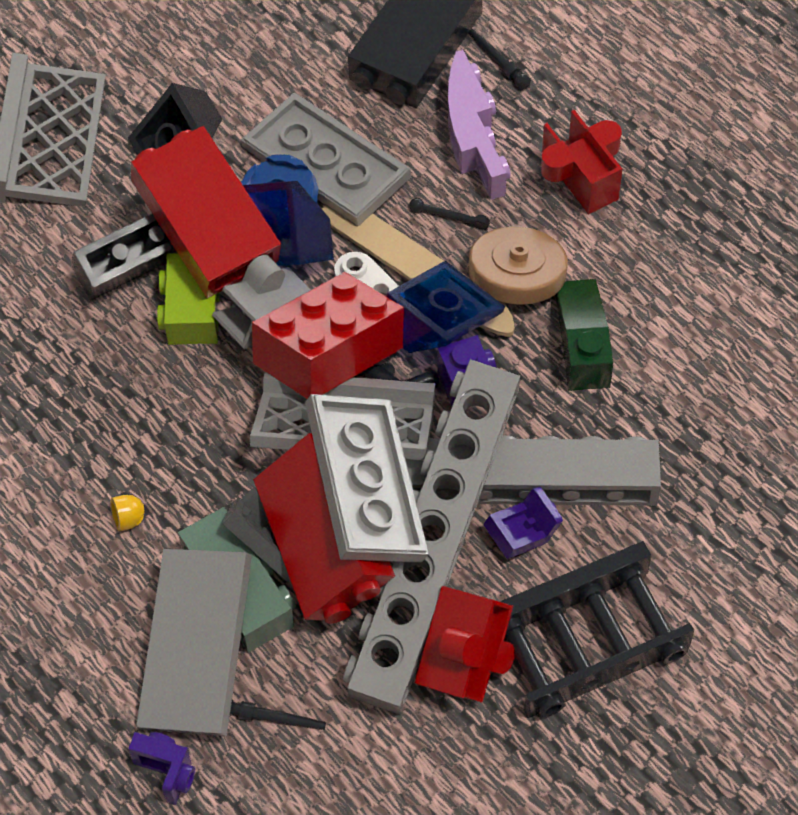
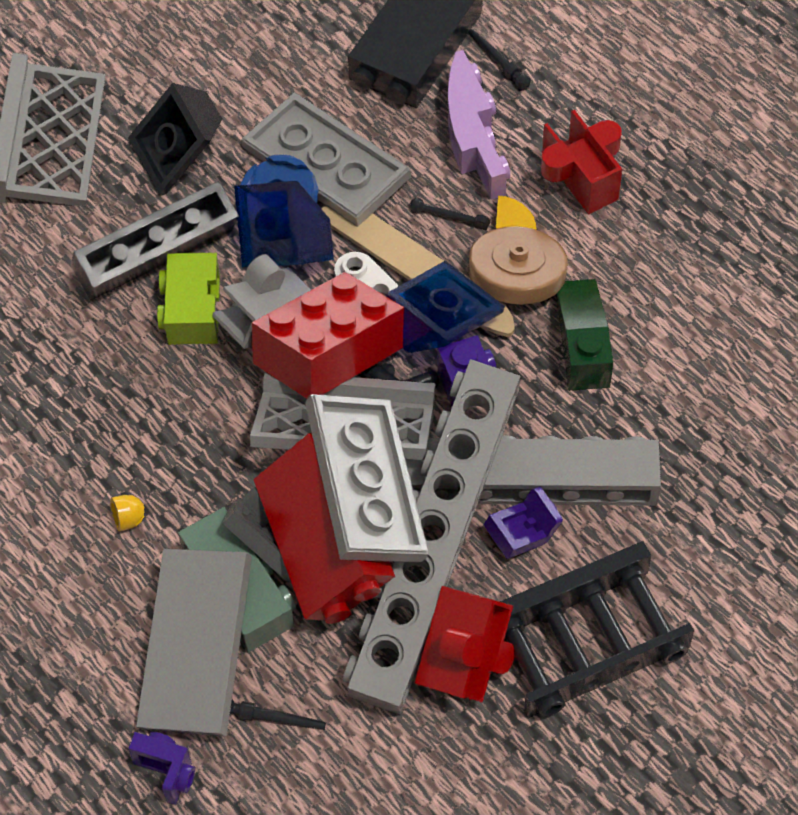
red brick [131,125,281,299] -> none
none -> yellow tile [496,195,536,230]

